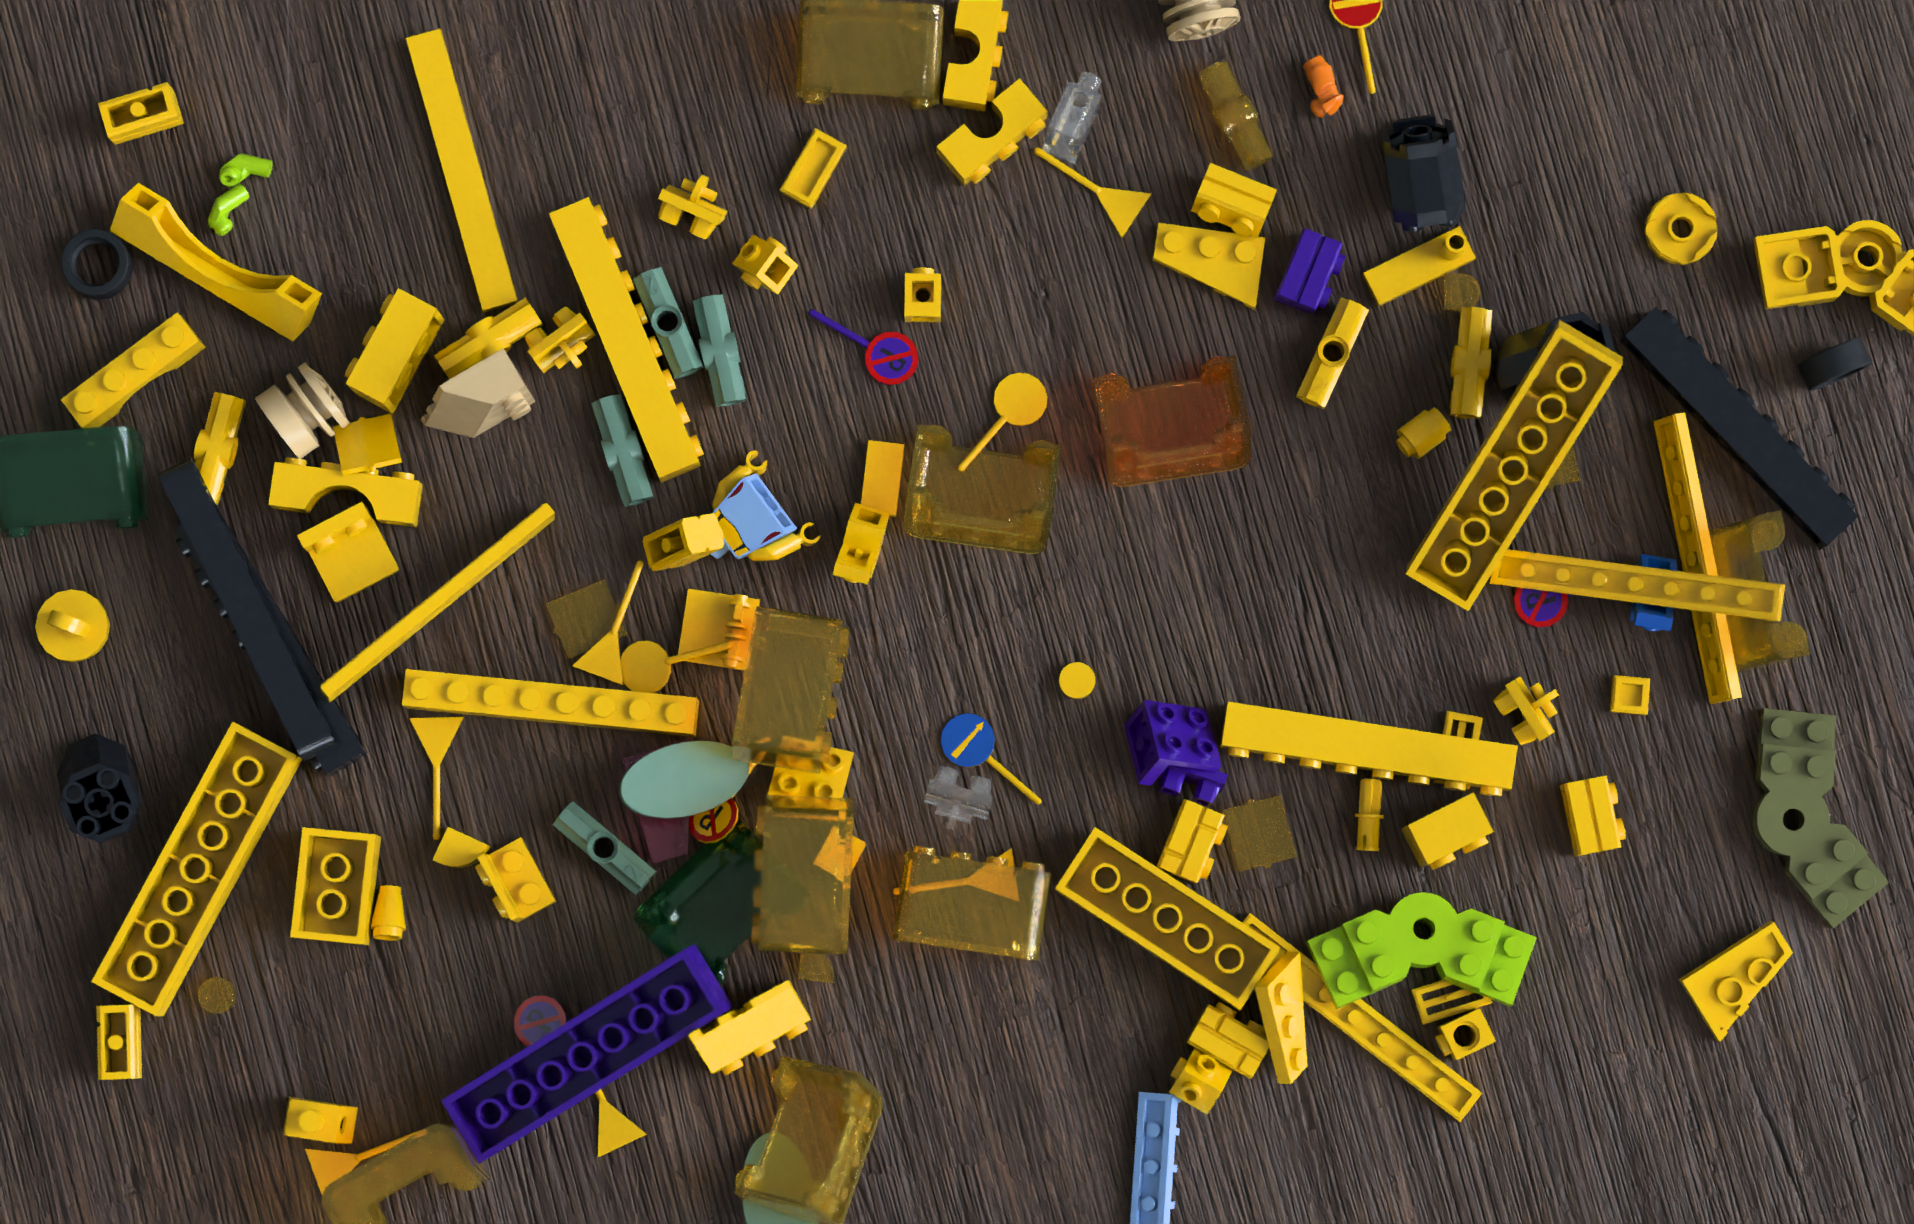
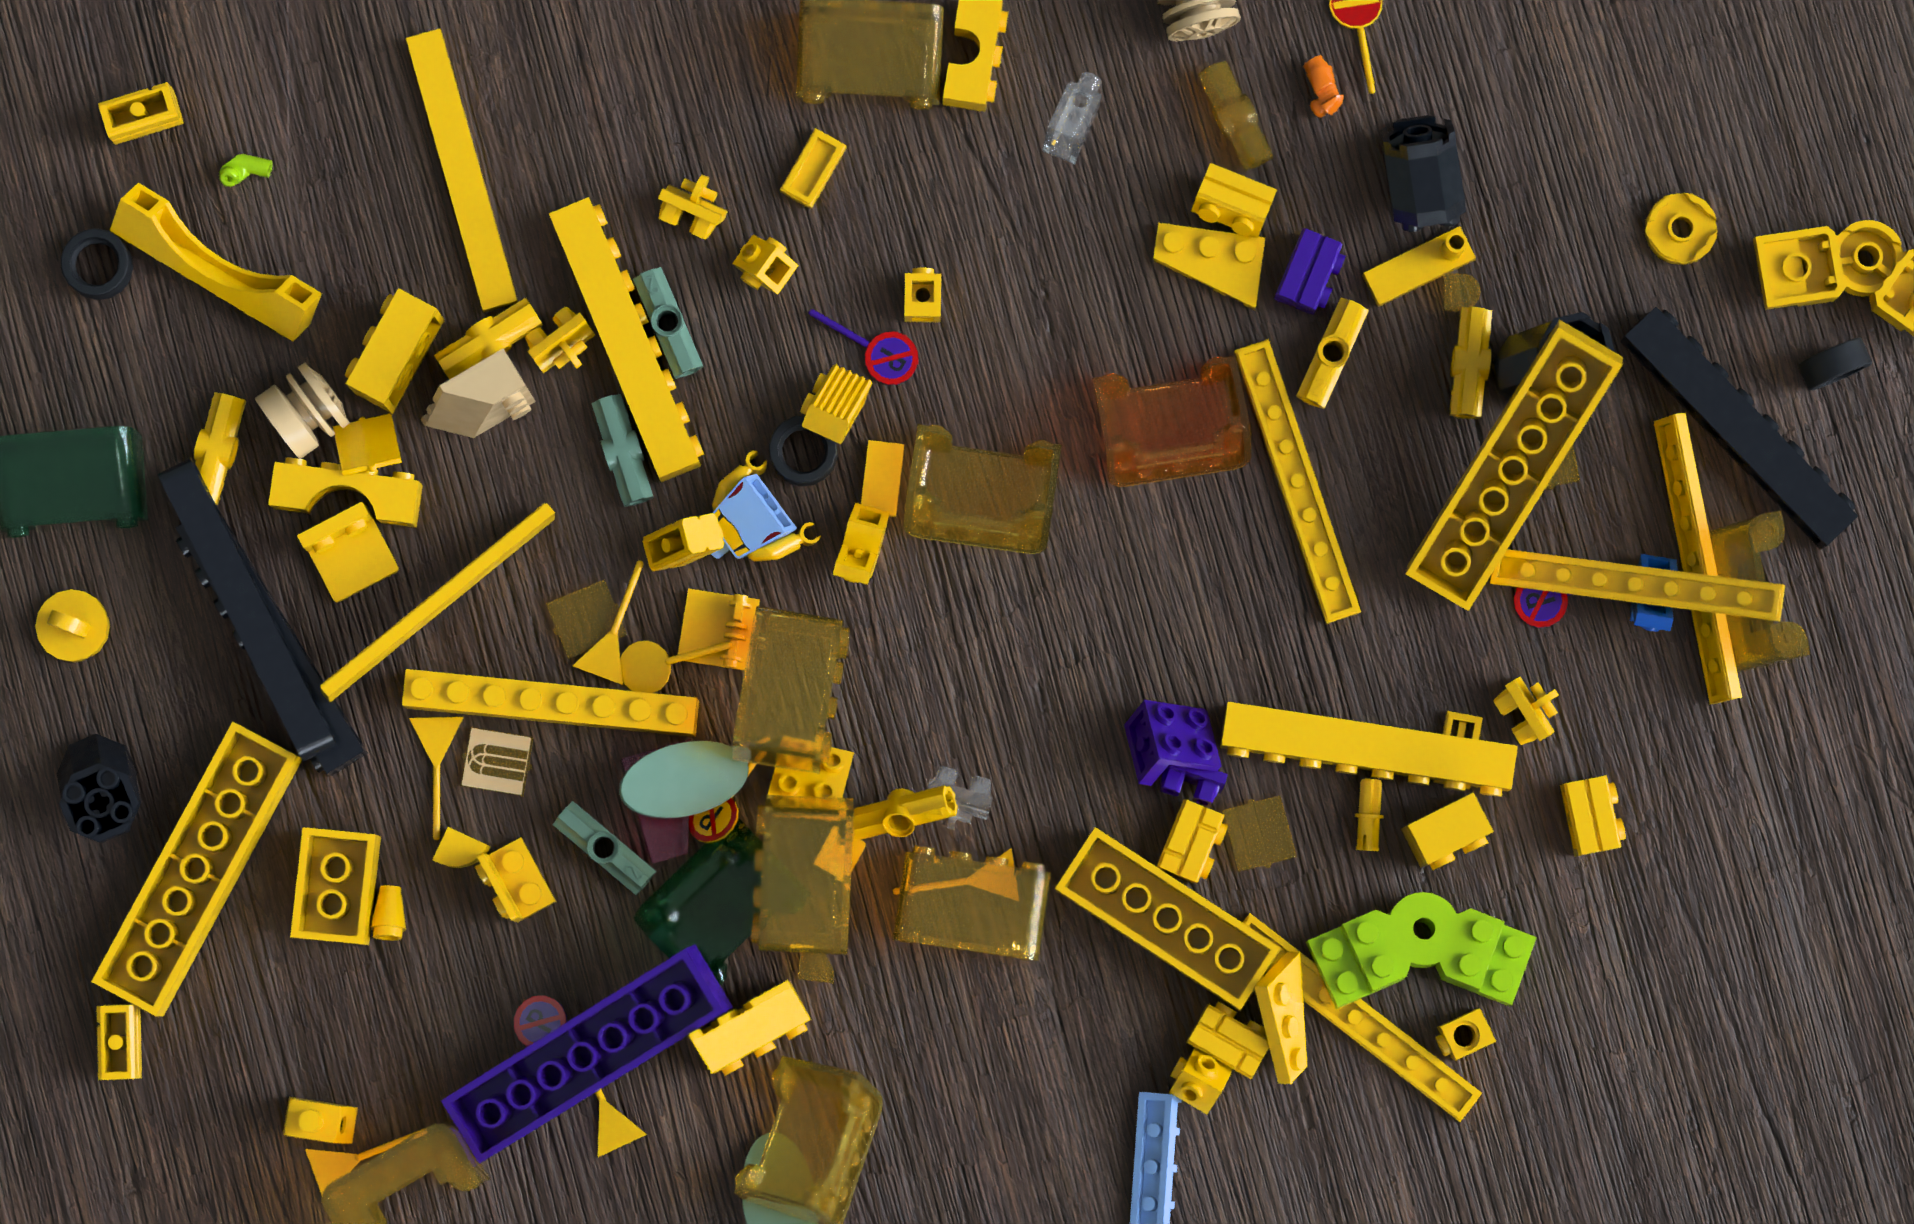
yellow arch [60,312,206,434] -> none
clear yellow tile [198,977,237,1014] -> none
lime arm [207,184,249,236] -> none
sand green piece [693,294,747,407] -> none
yellow arch [936,78,1047,186] -> none
blue piece [941,713,1041,805] -> none
yellow piece [958,373,1047,471] -> none
yellow piece [1034,148,1151,238] -> none
yellow tile [1059,662,1095,699] -> none
yellow brick [1396,407,1451,459] -> none
yellow tile [1411,980,1493,1025] -> none
yellow tile [1610,675,1650,715] -> none
yellow wing [1679,920,1793,1042] -> none
olive plate [1752,708,1889,929] -> none
none -> piece [460,727,534,797]
none -> black tyre [769,415,838,486]
none -> yellow brick [800,364,872,445]
none -> yellow piece [845,785,958,840]
none -> yellow tile [1234,339,1361,624]

